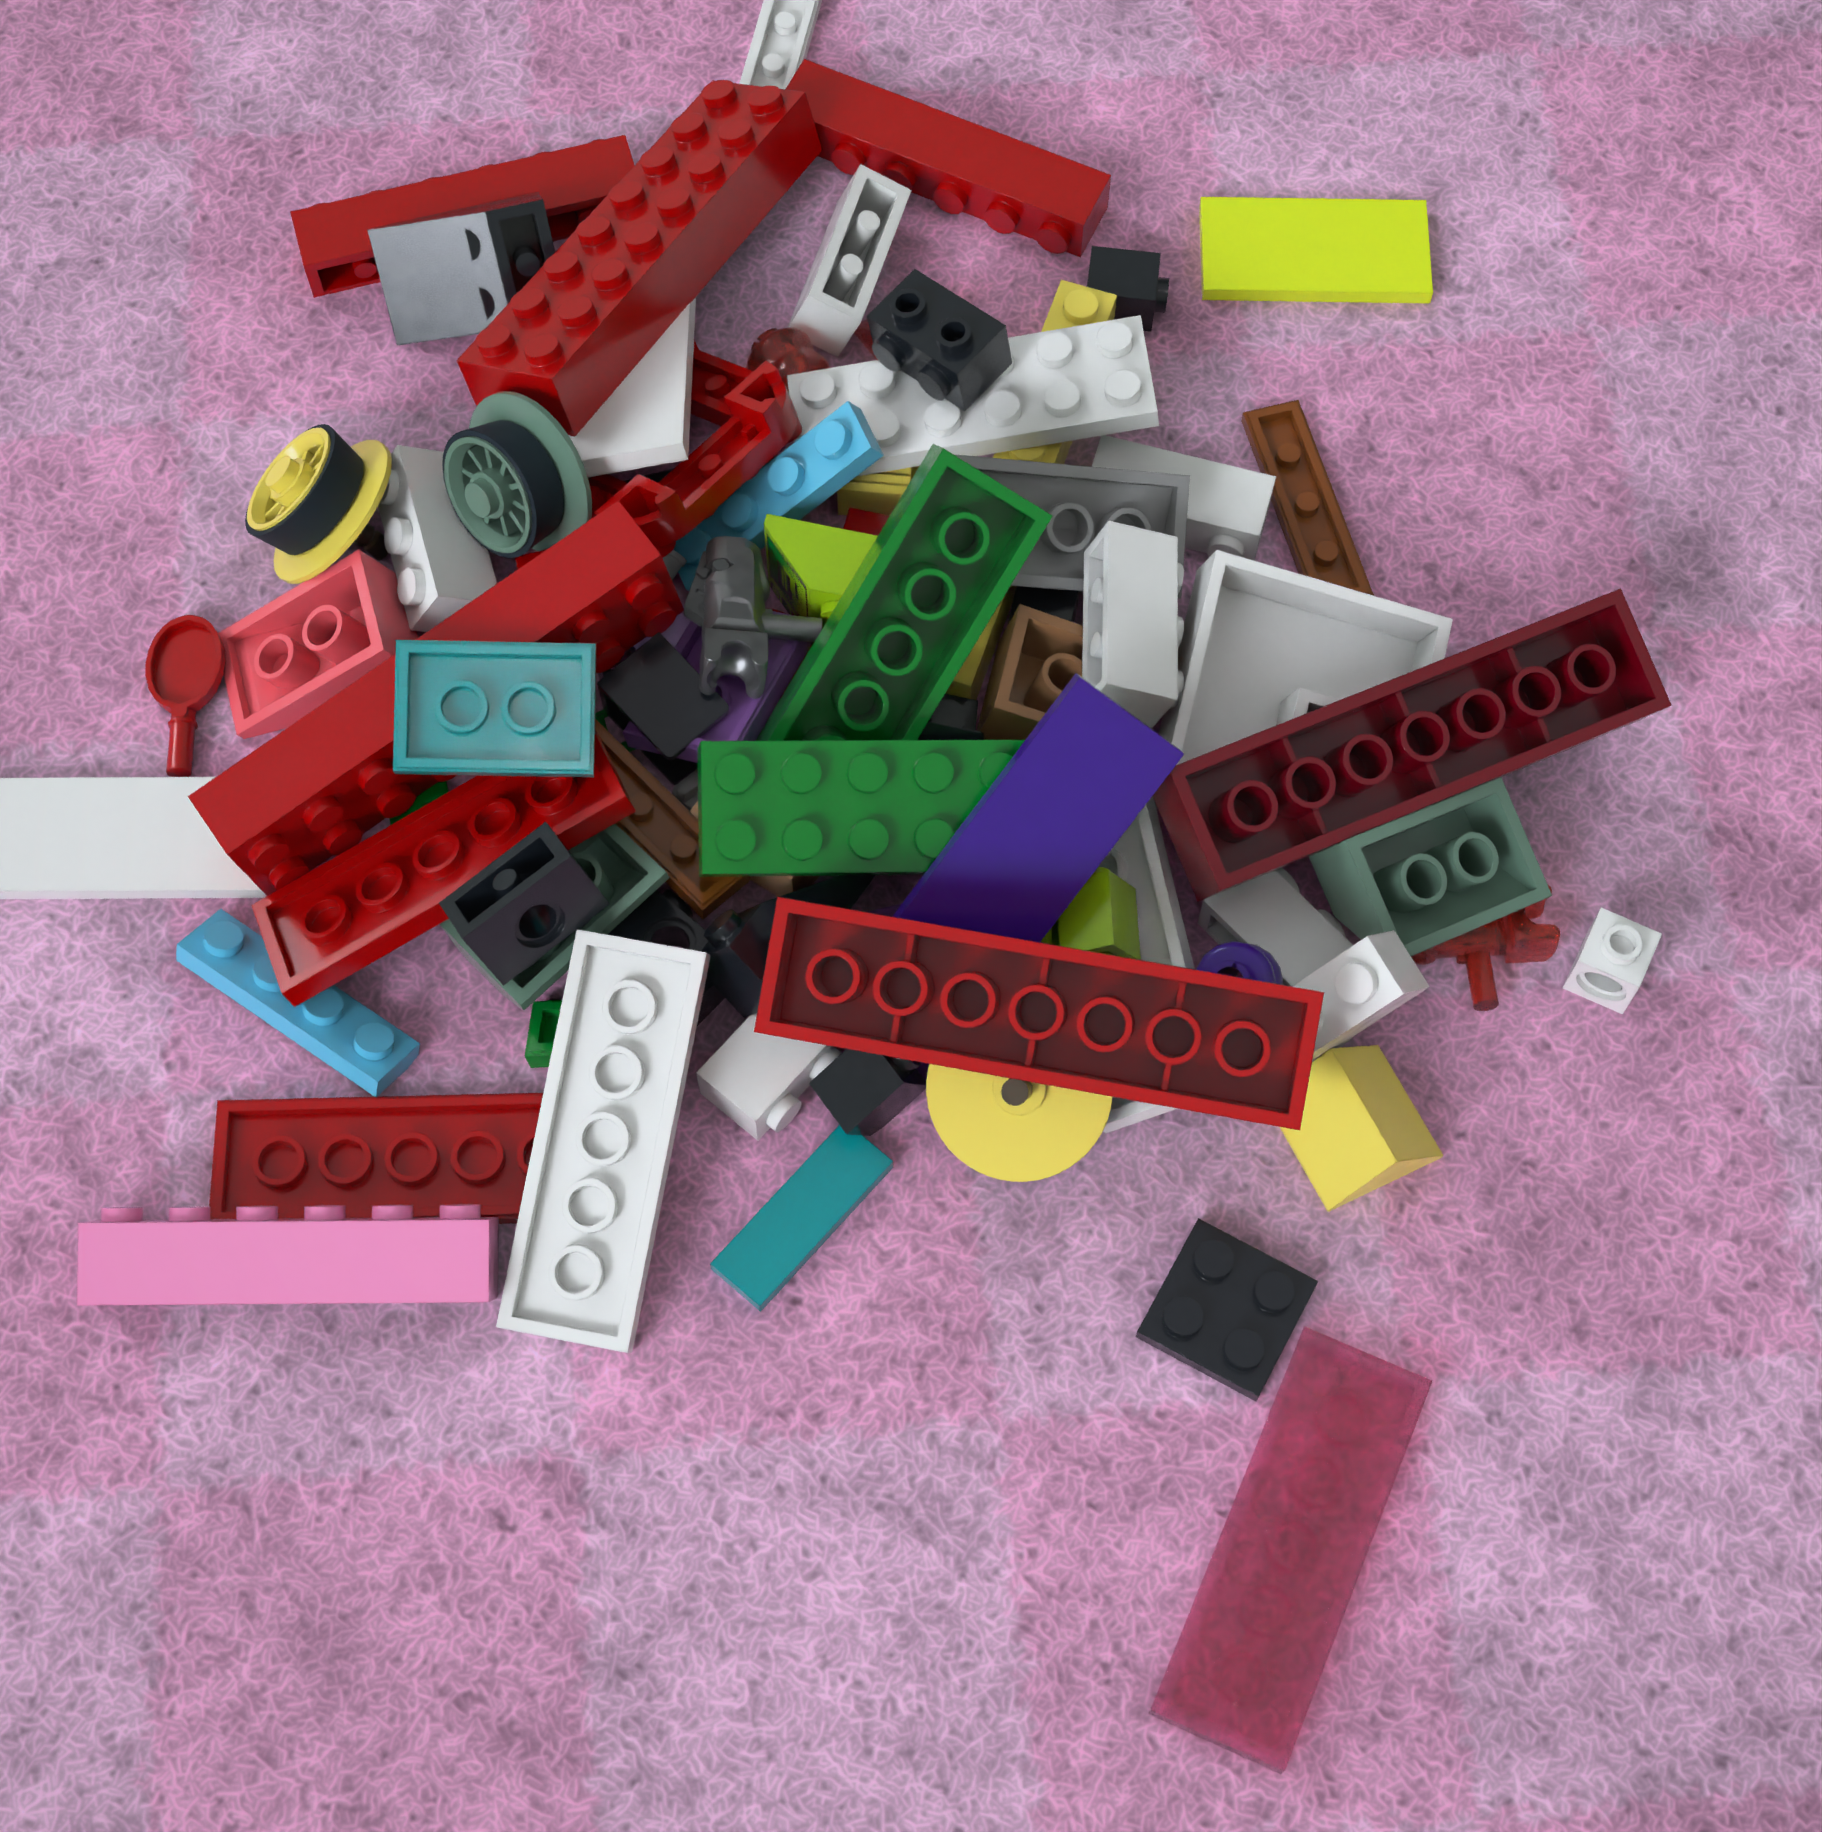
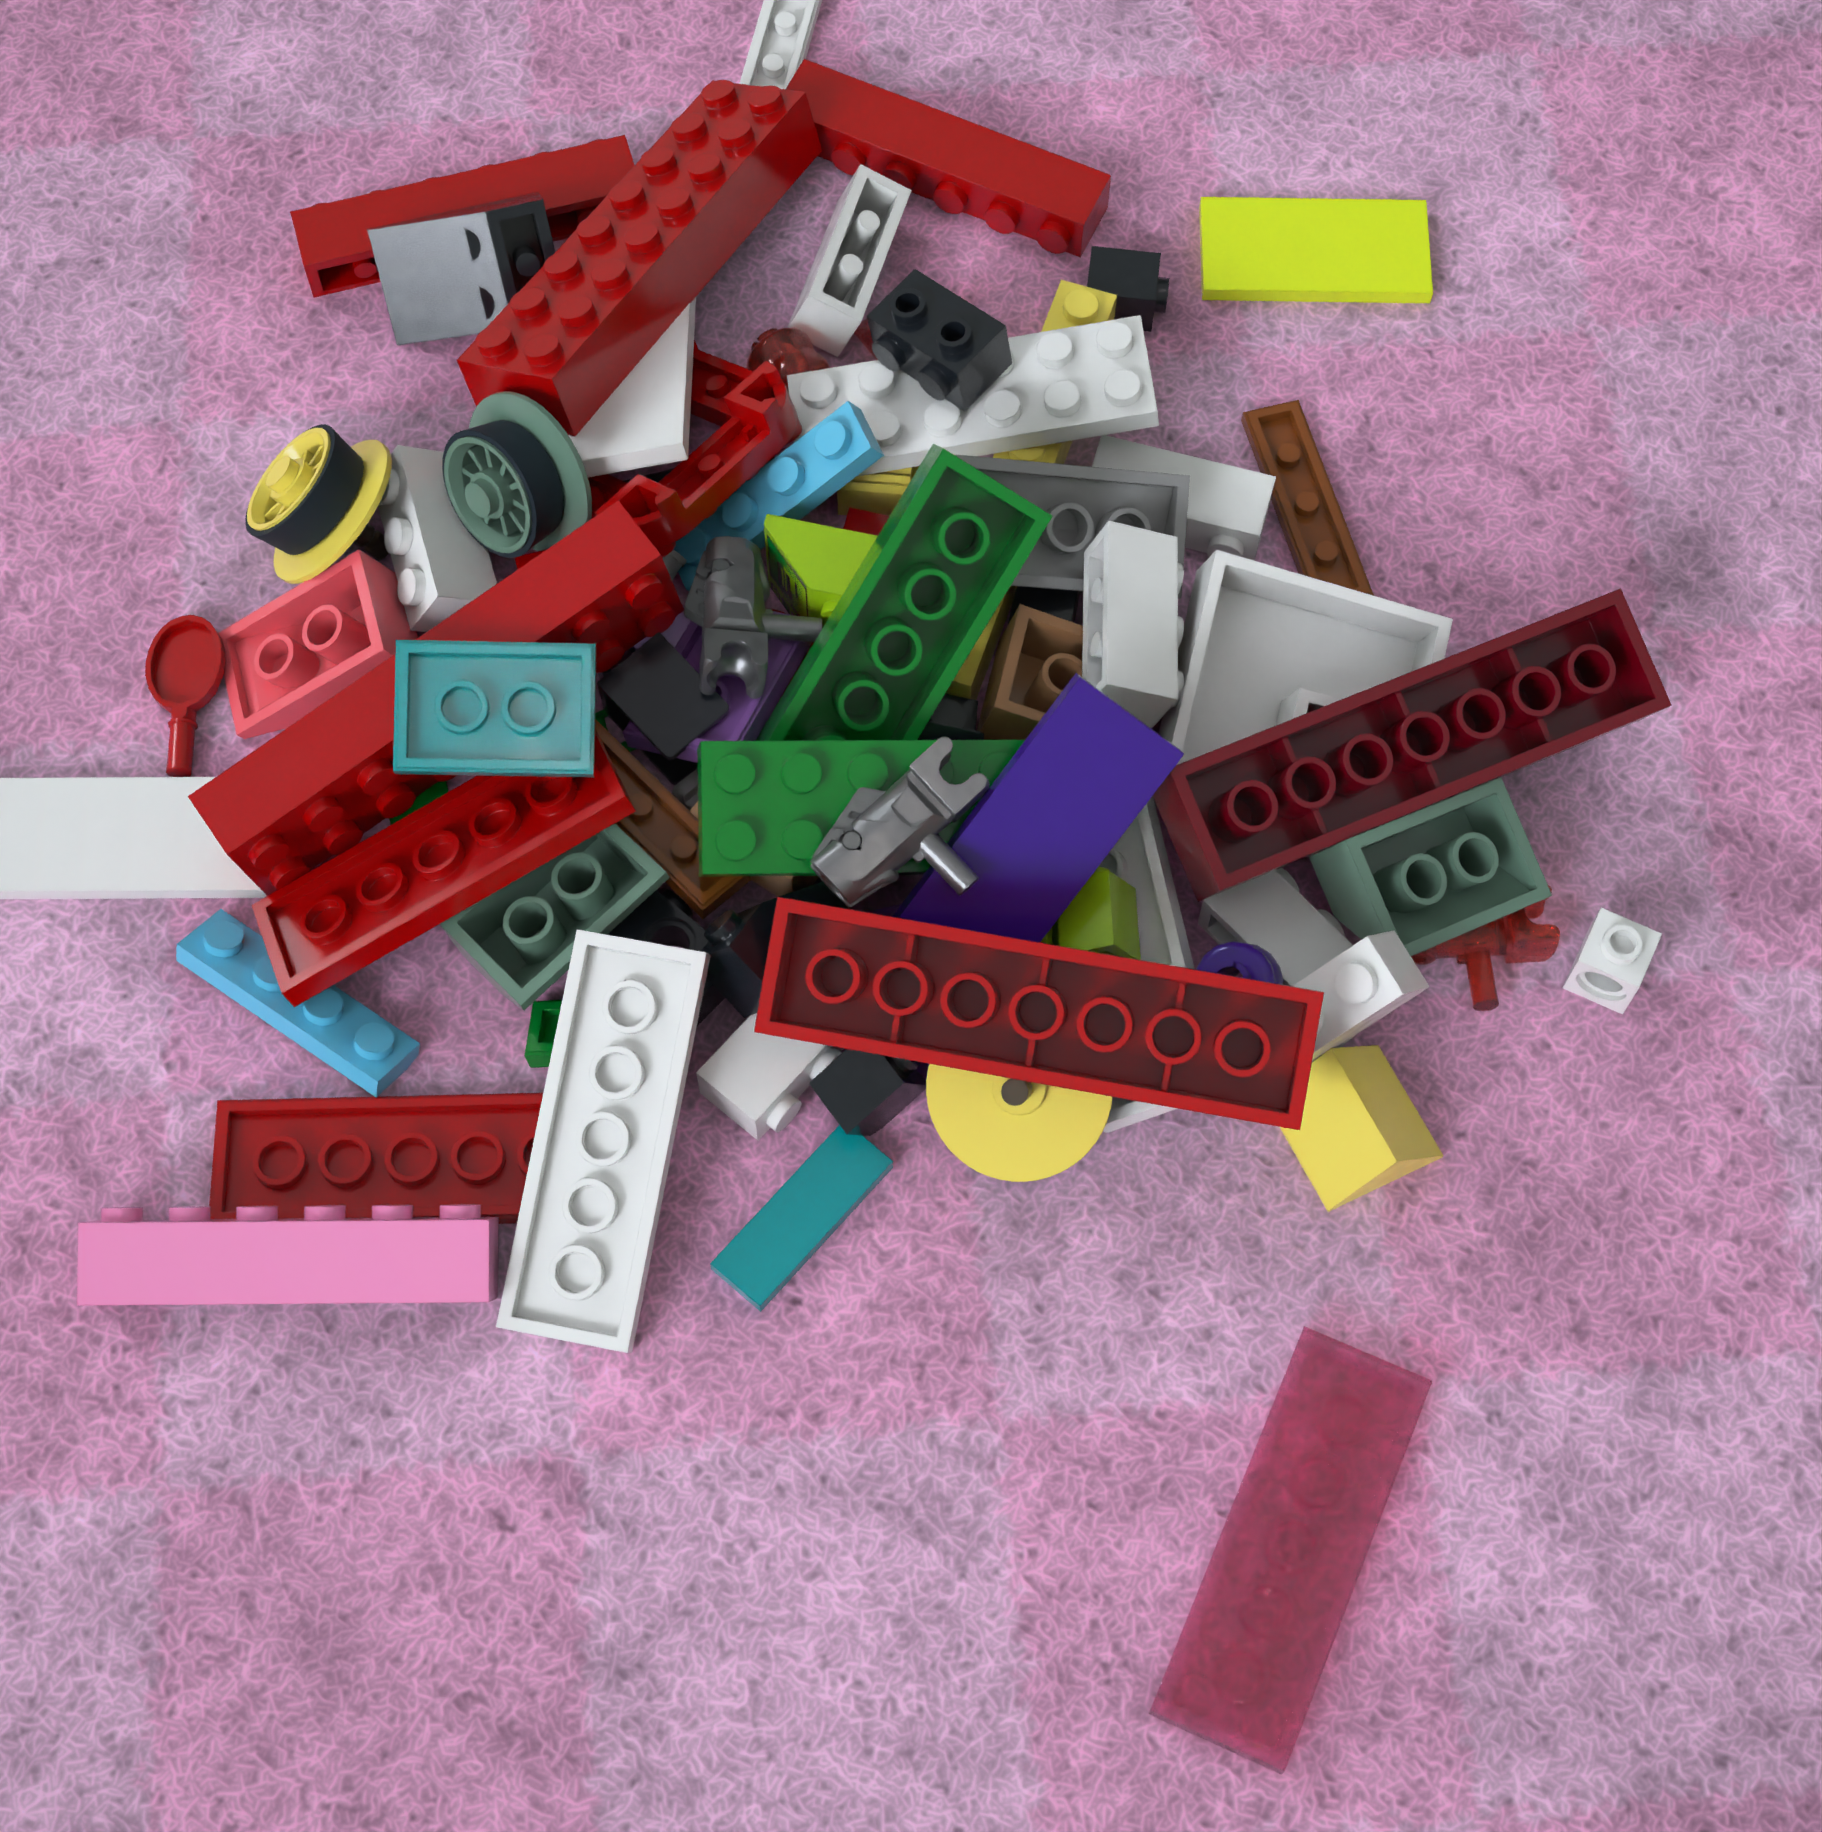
black brick [439,822,609,986] -> none
black plate [1136,1218,1318,1401] -> none
none -> flat silver piece [810,737,990,908]

